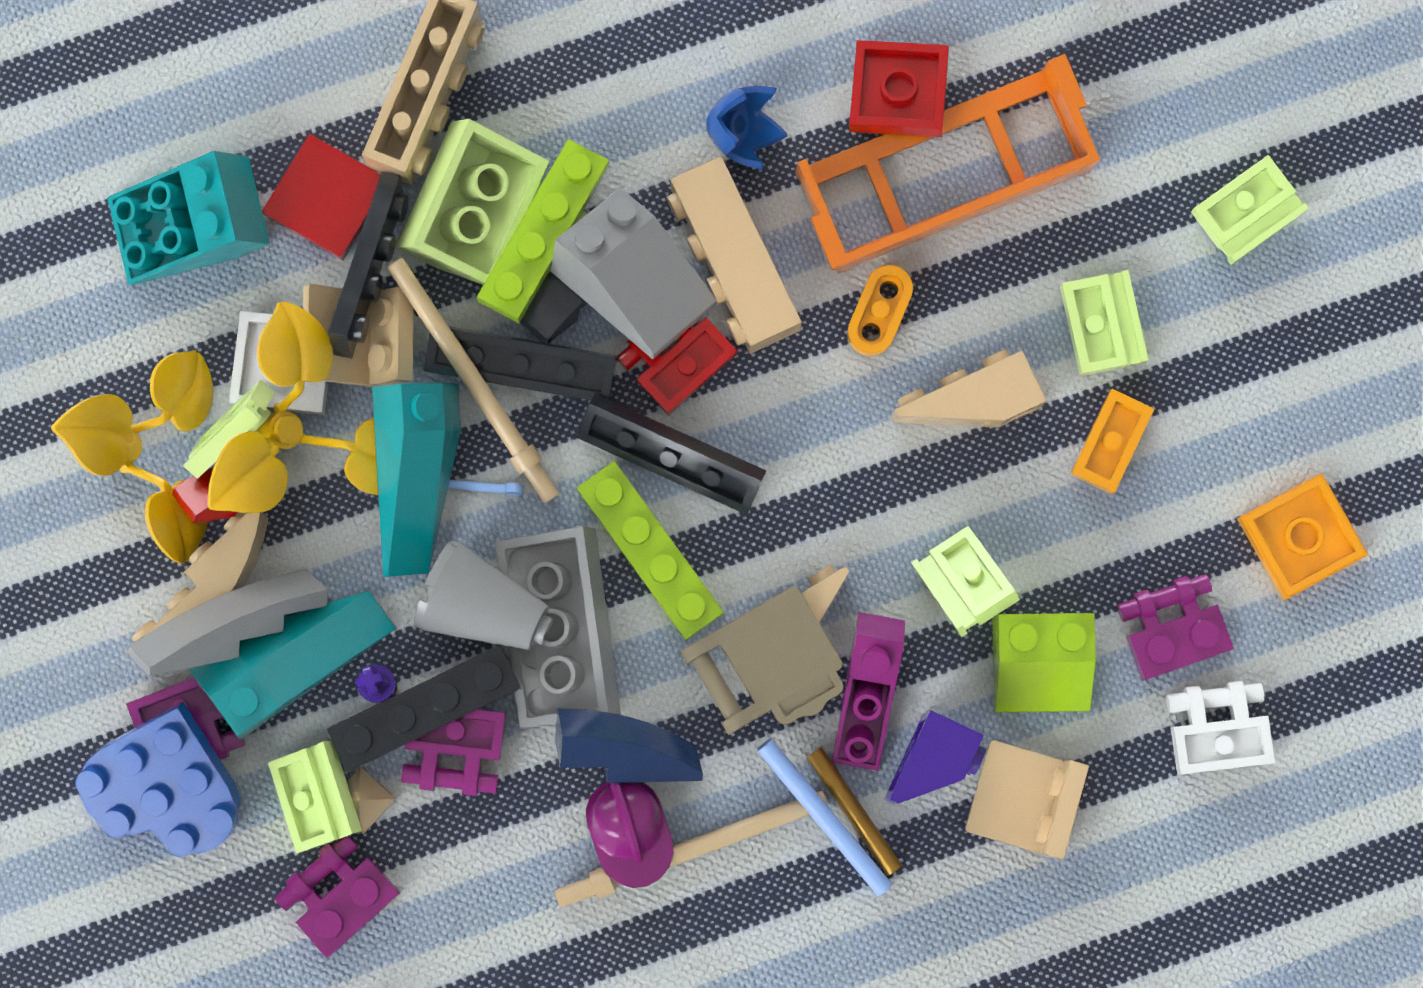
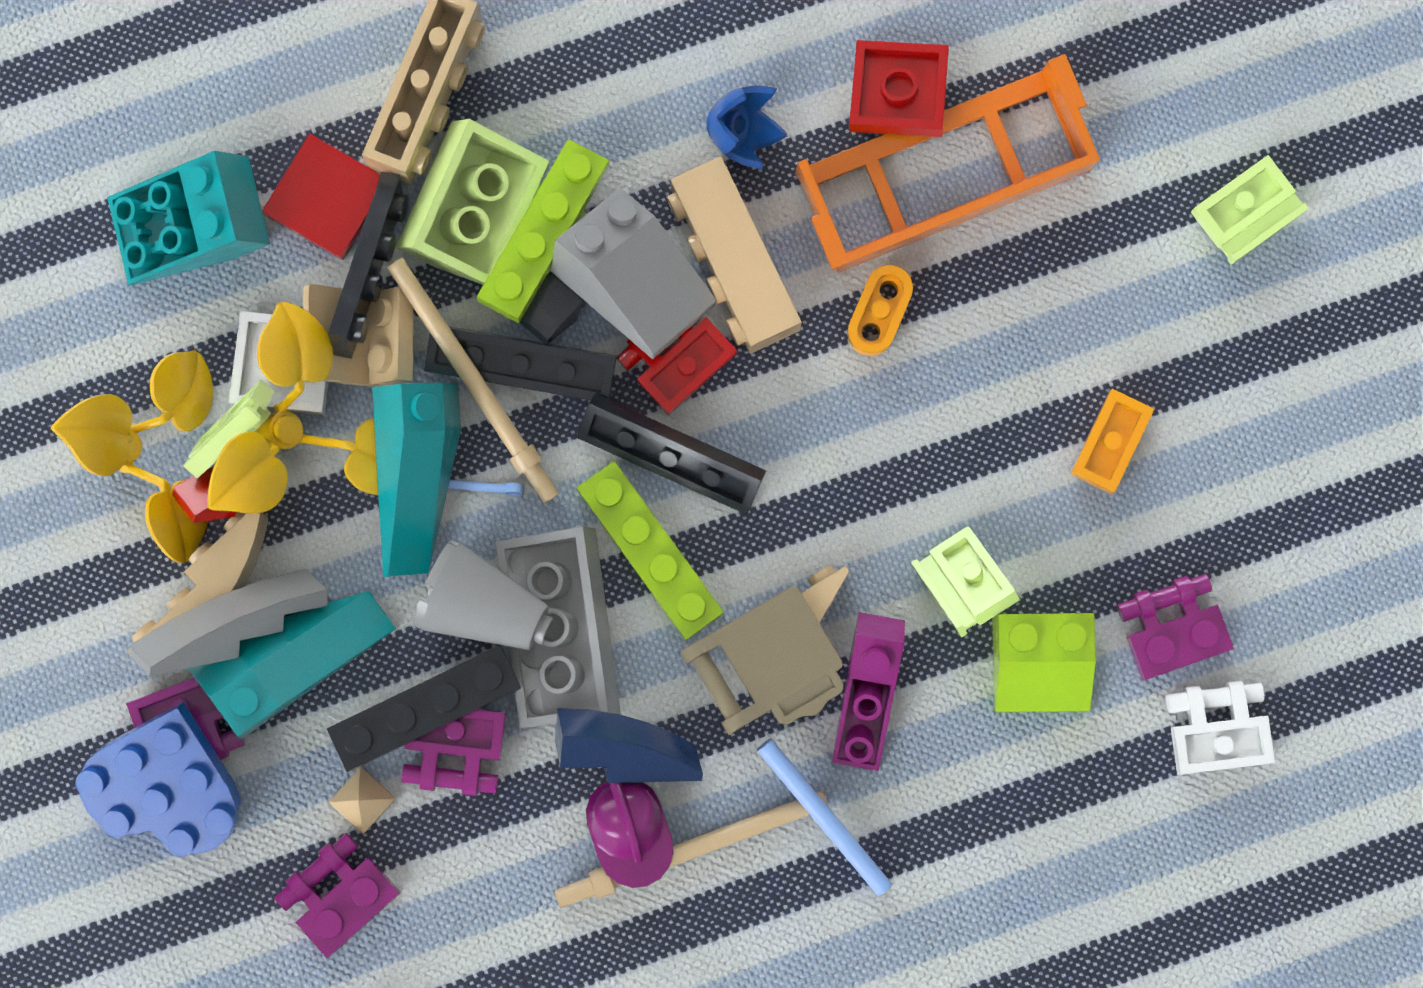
yellowish green plate [268,740,362,853] -> none
dark purple axle [356,665,397,703] -> none
pearl gold bar [806,747,903,876] -> none
dark purple slope [883,710,987,804] -> none
tan slope [891,349,1047,428] -> none
tan bracket [965,740,1089,859] -> none
yellowish green plate [1060,270,1149,376] -> none
light orange tile [1237,473,1368,601] -> none

